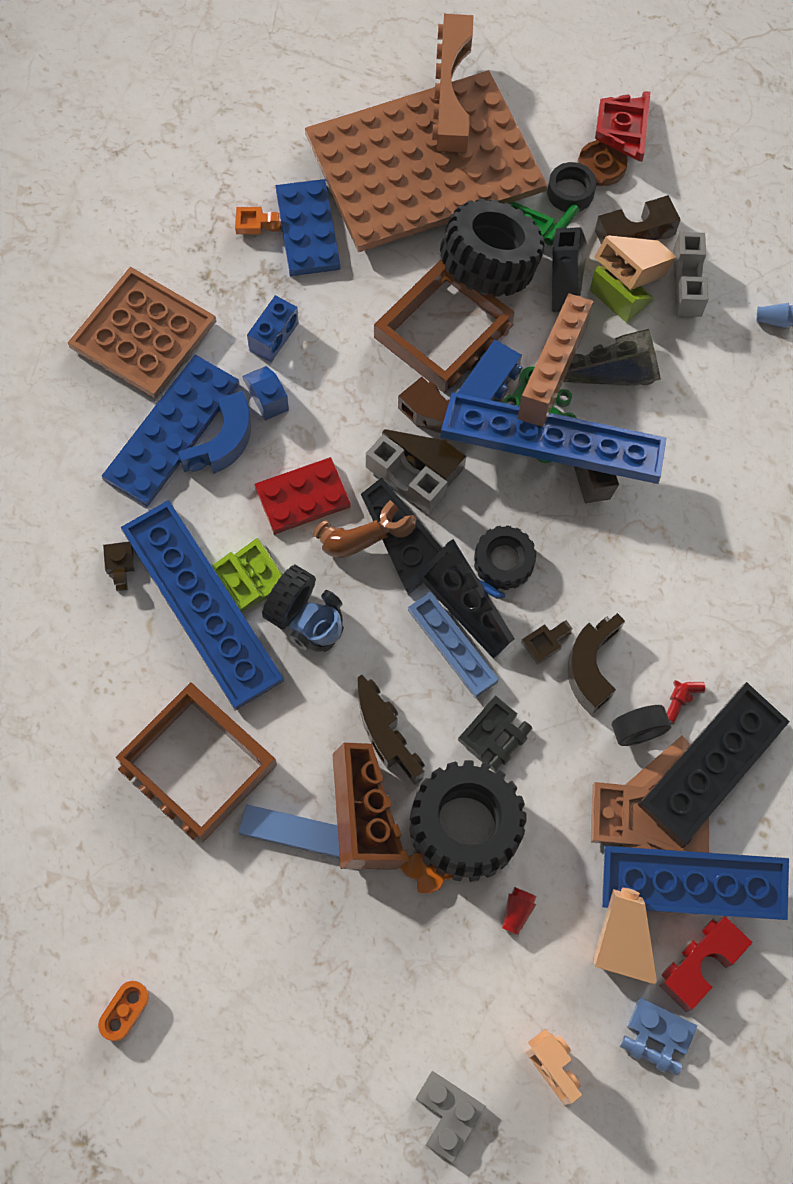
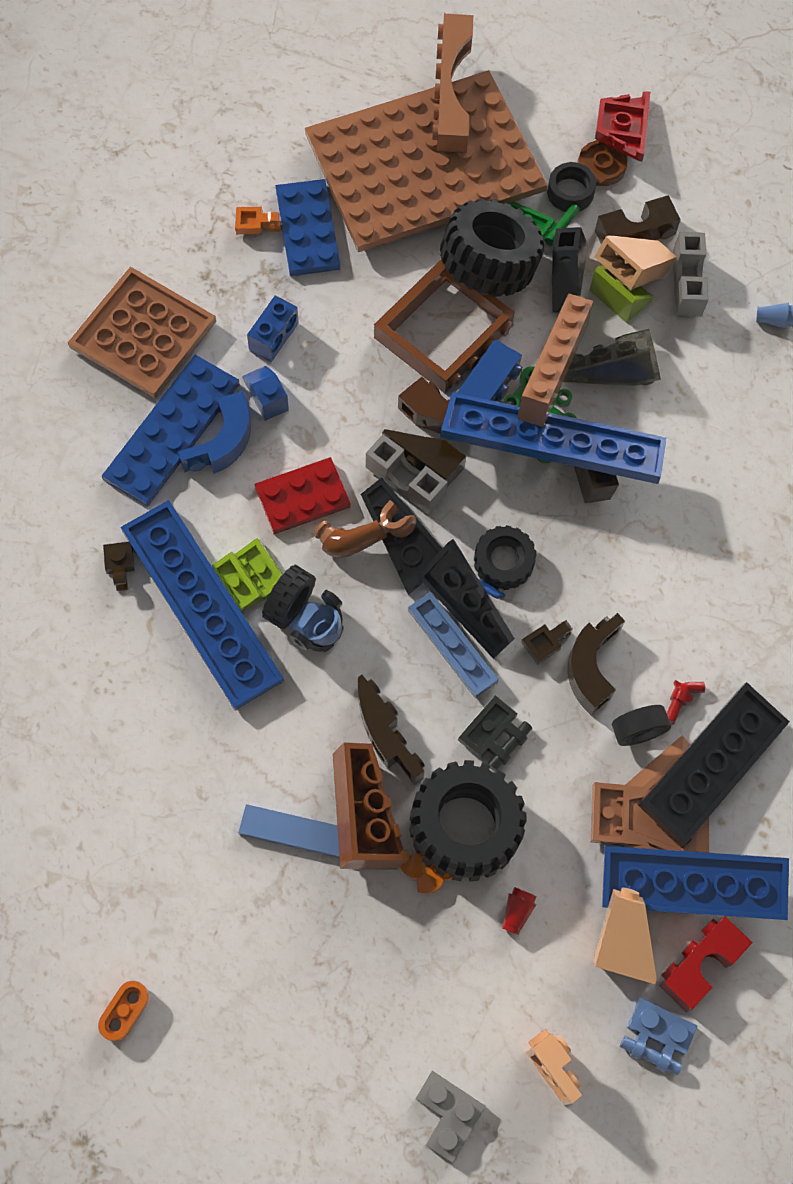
dark orange window [115,682,277,842] -> none

